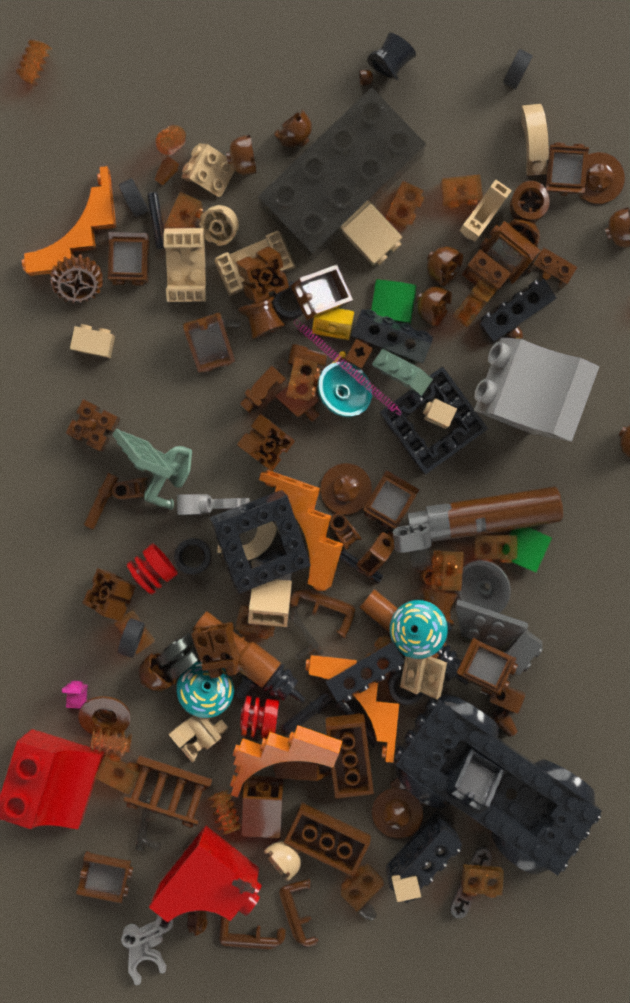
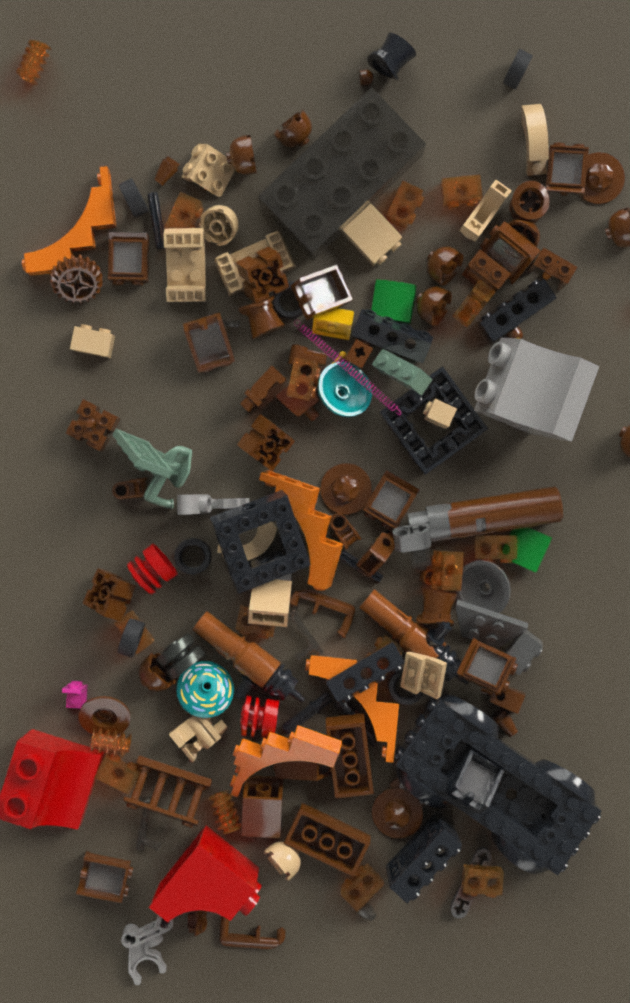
reddish brown pin [83,473,119,529] -> none
clear orange piece [156,125,186,155] -> none
reddish brown hips [191,622,241,678] -> none
clear smoke piece [232,878,255,894] -> none
reddish brown piece [279,878,319,947] -> none
teal dish [390,600,448,659] -> none
tan panel [392,875,421,902] -> none

